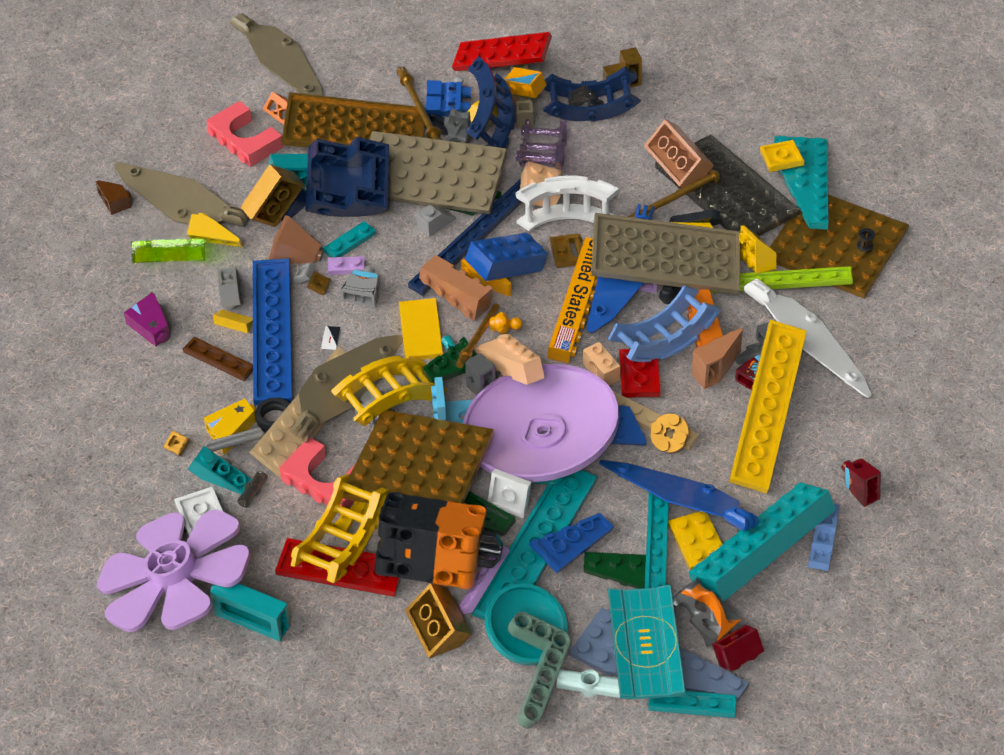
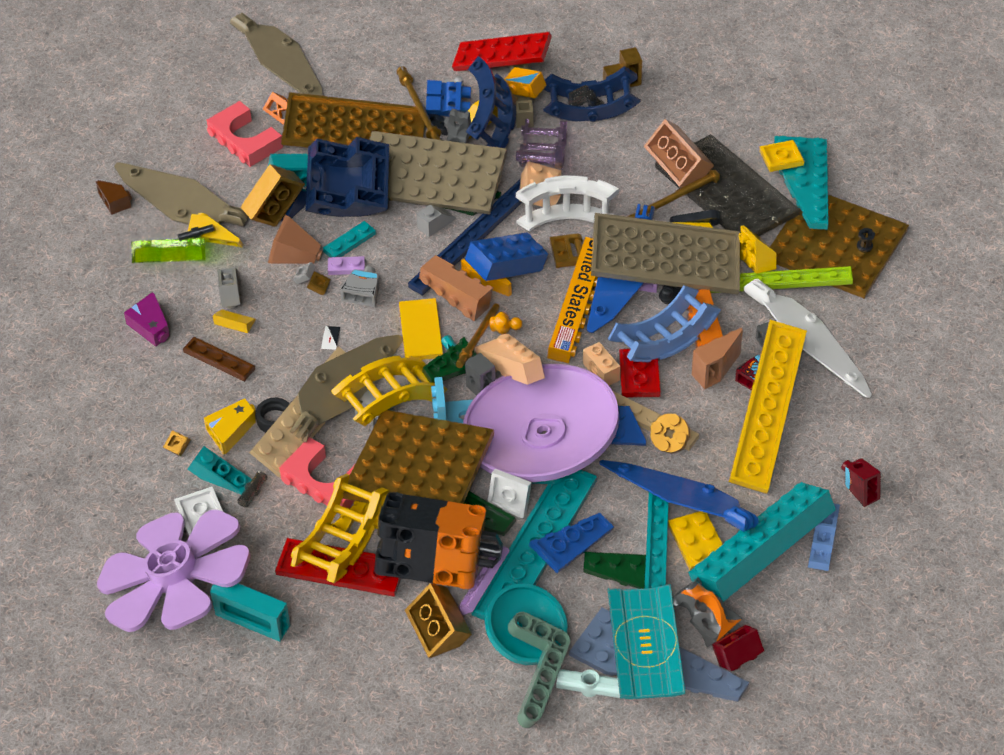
light grey axle [205,427,263,452] -> none
blue plate [253,258,293,405] -> none
teal plate [648,691,736,718] -> none
dark grey plate [735,343,763,364] -> none
none -> black bar [177,224,215,241]

